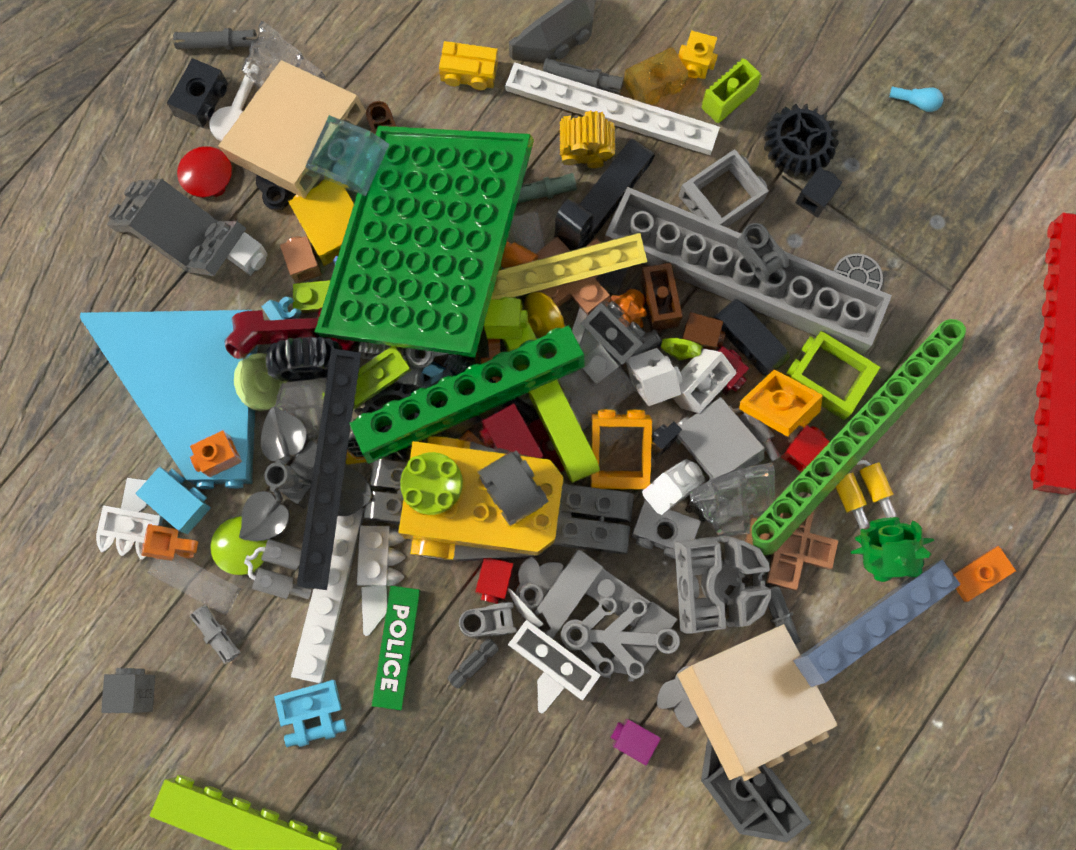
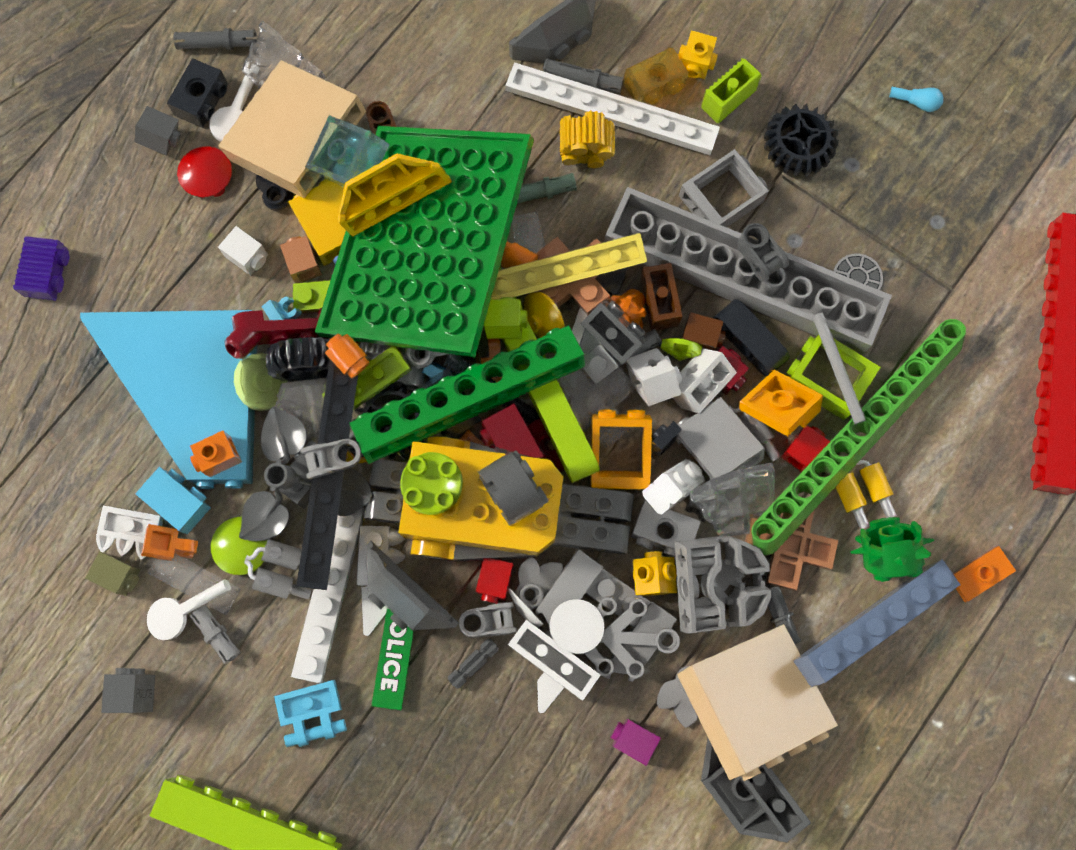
dark grey bracket [107,178,246,276] -> none
white sticker [121,478,147,512] -> none
yellow brick [439,41,498,90] -> none
black beam [554,139,655,251] -> none
black brick [795,167,842,218] -> none
none -> dark purple brick [13,236,70,301]
none -> olive brick [85,551,141,596]
none -> dark grey brick [135,106,181,155]
none -> white piece [147,579,231,640]
none -> light grey piece [300,439,361,479]
none -> orange brick [325,333,370,379]
none -> yellow wedge [338,153,452,236]
none -> dark grey wedge [366,540,459,631]
none -> white sticker [550,599,604,654]
none -> yellow brick [633,551,677,596]
none -> light grey bar [812,312,866,424]

